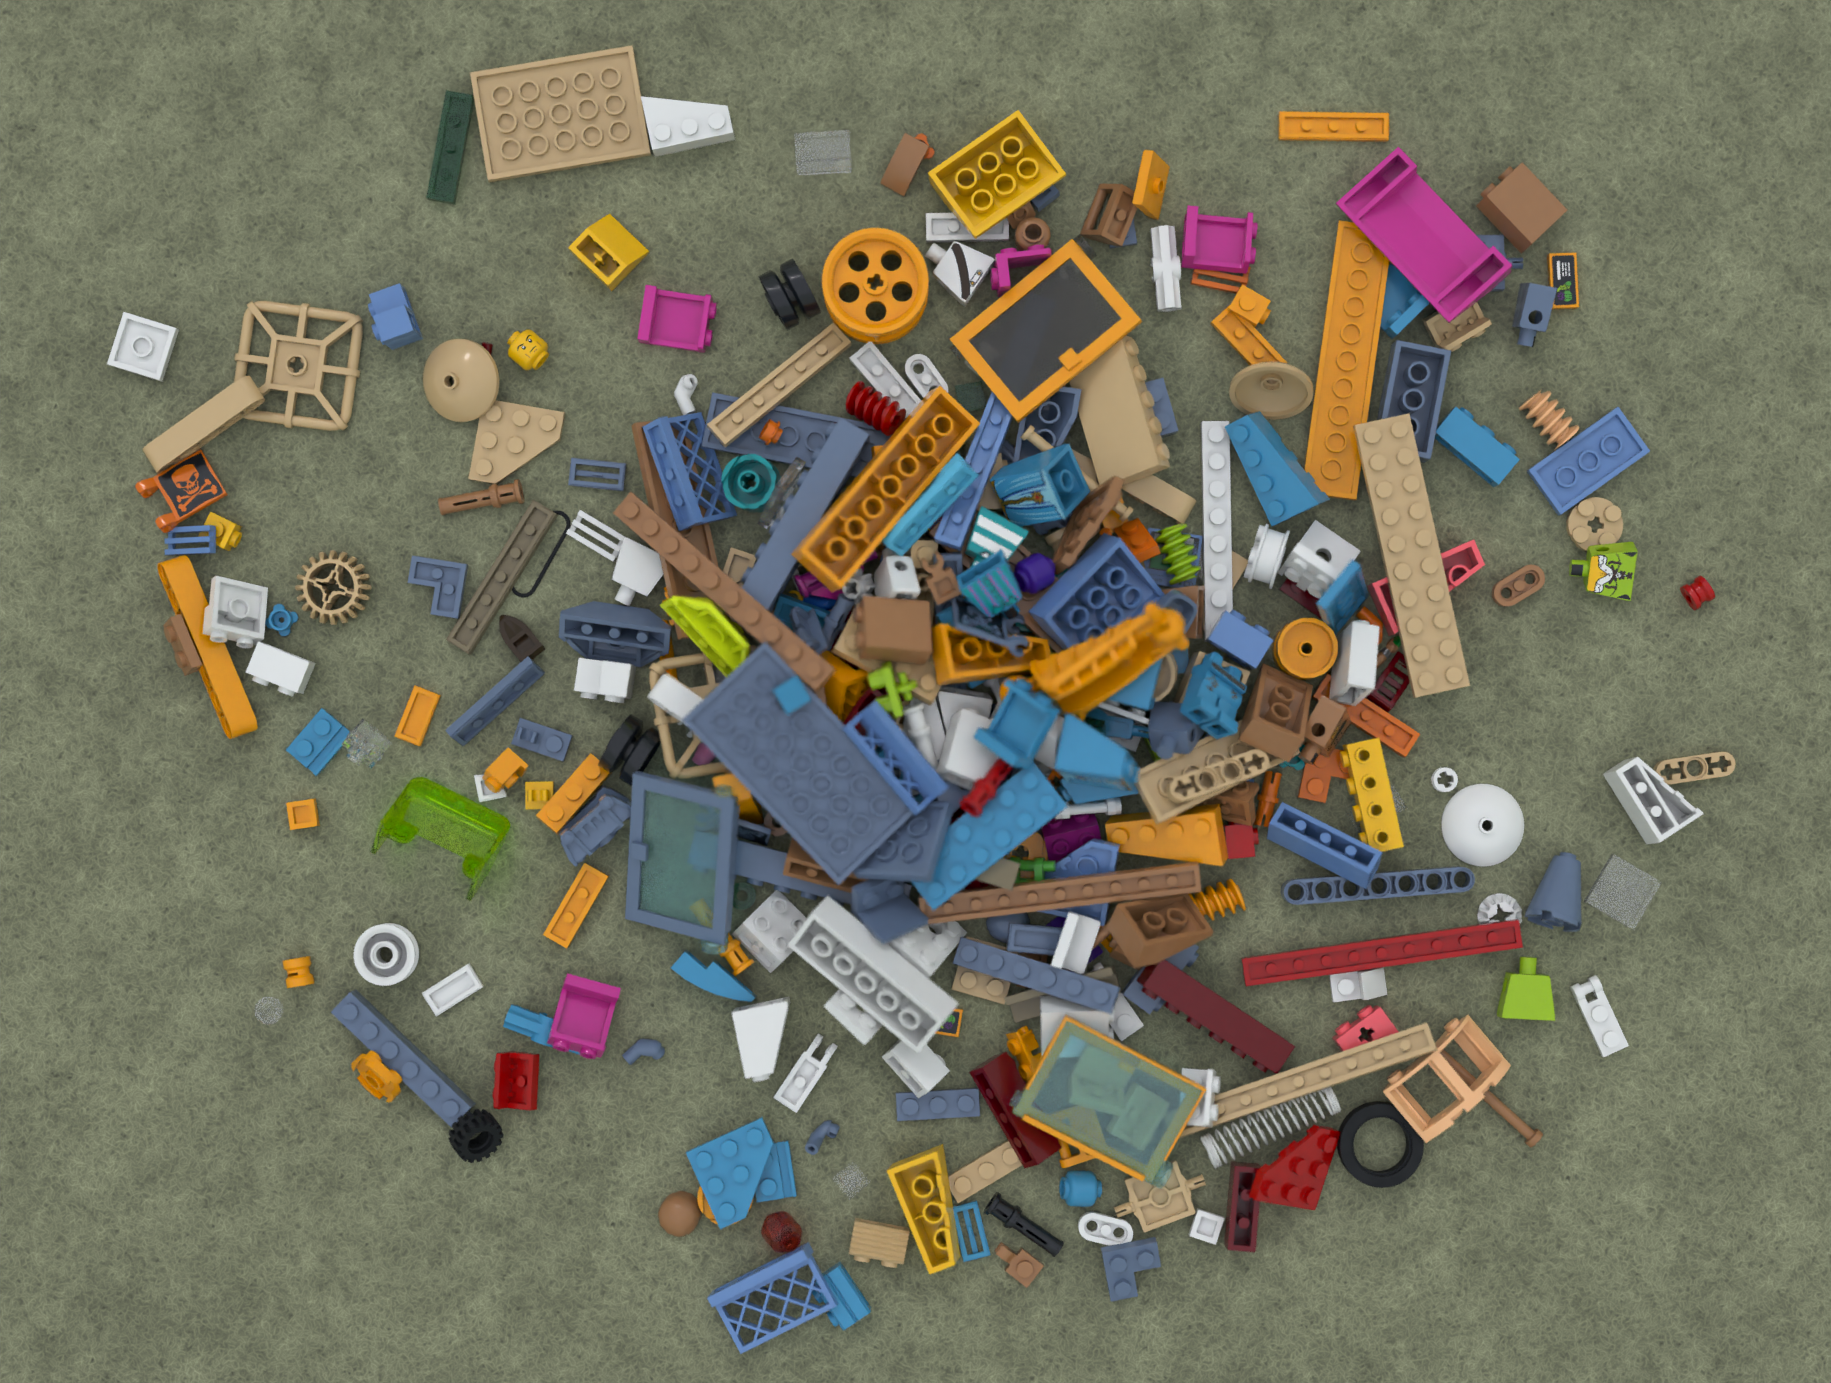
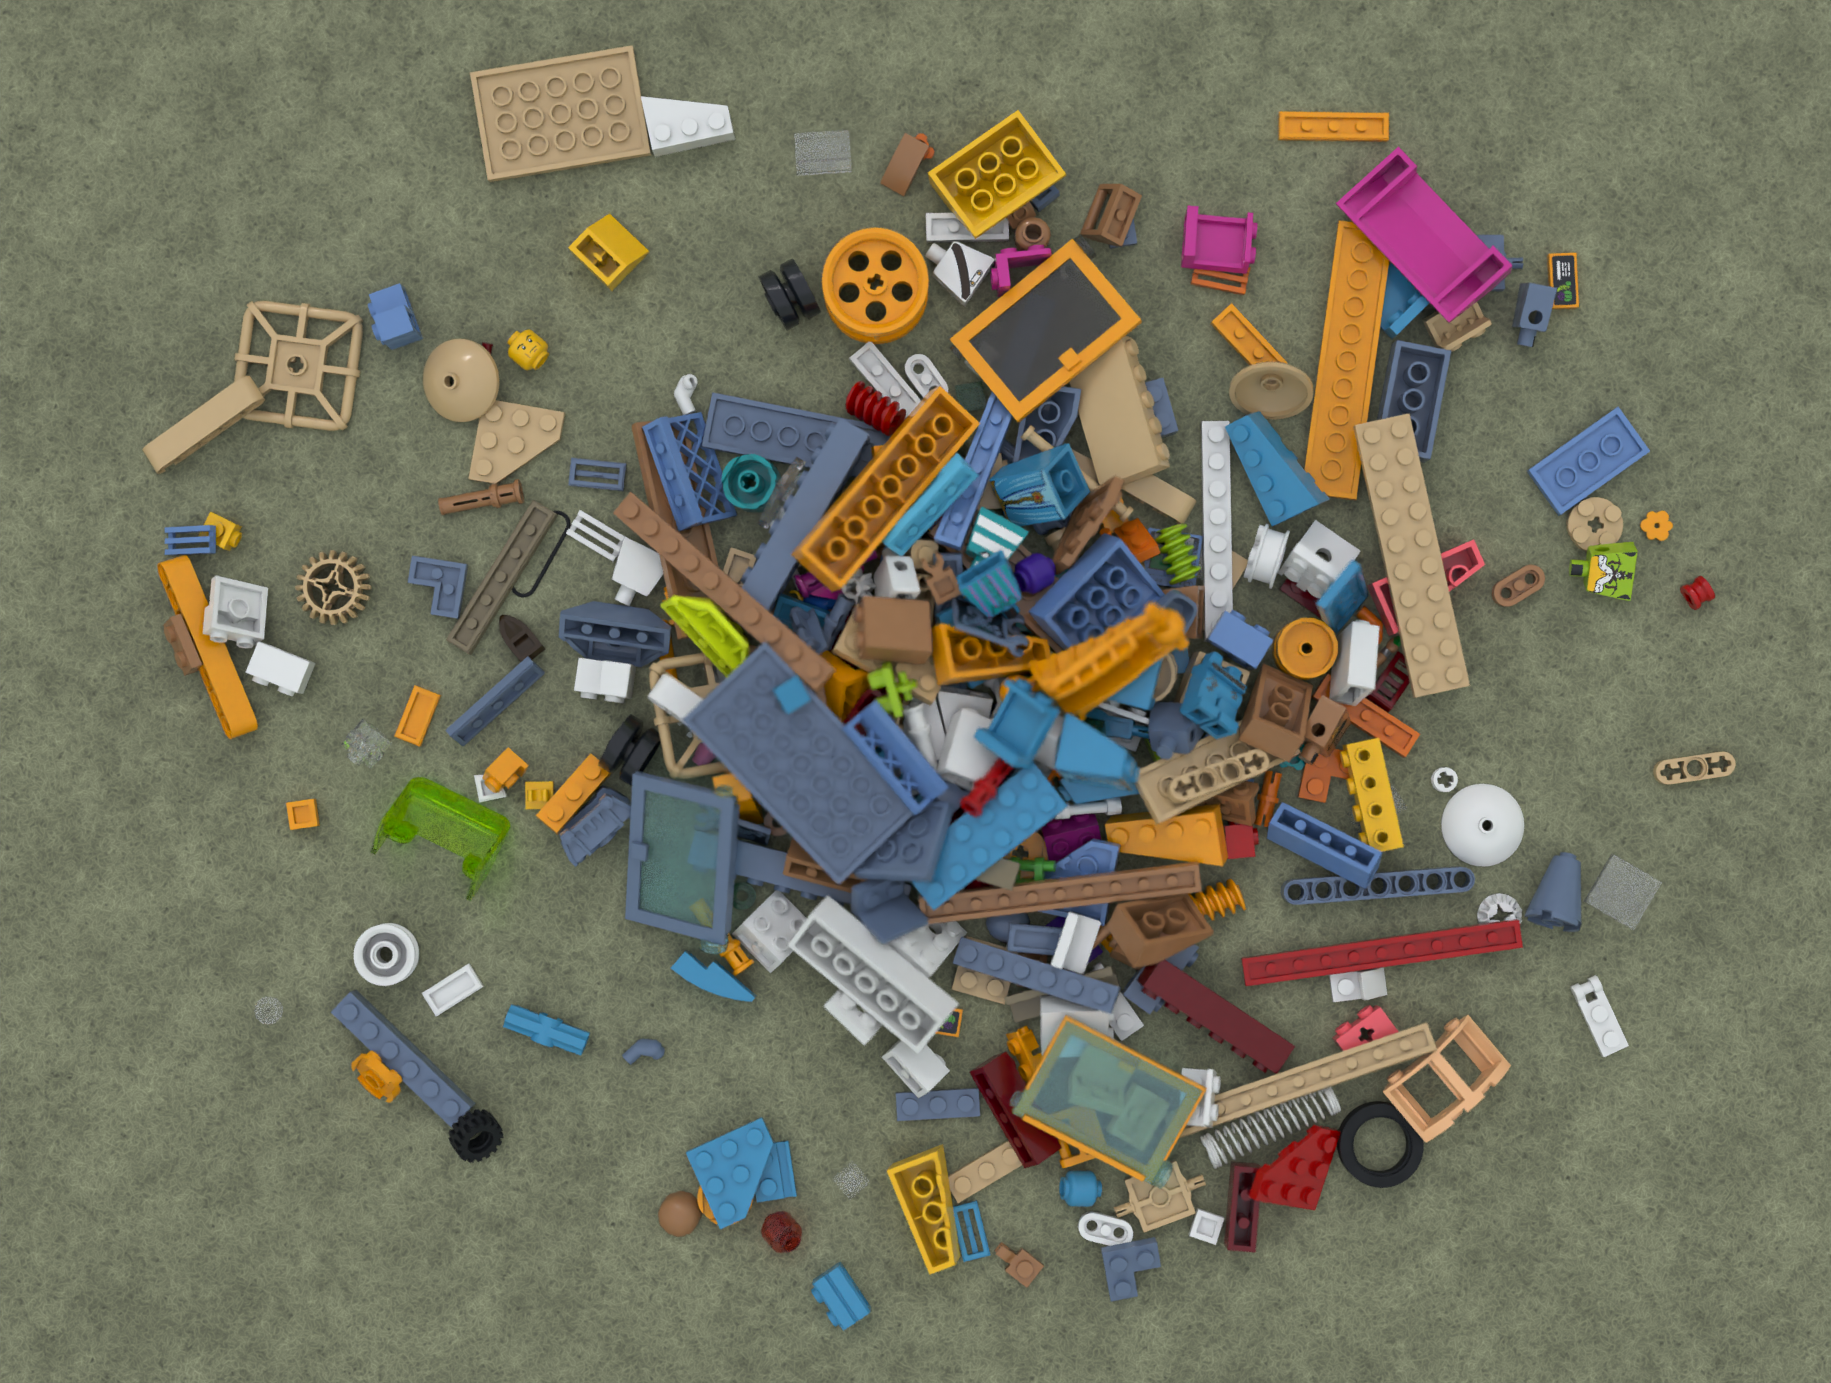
white plate [107,312,179,382] -> none
flag [135,450,228,533] -> none
dark azure plate [265,604,298,636] -> none
light orange wheel [282,956,315,988] -> none
dark azure plate [286,708,353,776] -> none
clear green plate [426,90,474,205] -> none
red bracket [492,1051,540,1111] -> none
sand blue plate [511,718,573,762] -> none
light orange plate [543,862,609,949] -> none
dark pink panel [547,973,621,1059] -> none
dark pink panel [637,285,717,353] -> none
tan plate [707,322,851,448] -> none
medium blue fence [707,1242,838,1354] -> none
white slope [732,997,790,1082] -> none
orange plate [759,419,783,445] -> none
white hinge [773,1033,838,1113] -> none
sand blue arm [805,1120,840,1155] -> none
tan brick [849,1218,910,1268] -> none
black pin [984,1192,1064,1257] -> none
light orange plate [1132,150,1170,220] -> none
white piece [1150,225,1181,312] -> none
light orange bracket [1227,284,1271,327] -> none
dark azure brick [1435,407,1520,487] -> none
medium nougat bar [1440,1049,1543,1148] -> none
medium nougat brick [1476,163,1567,253] -> none
lime torso [1497,957,1555,1021] -> none
light nougat piece [1518,389,1580,450] -> none
white wedge [1603,757,1704,844] -> none
none -> light orange plant [1640,511,1673,541]

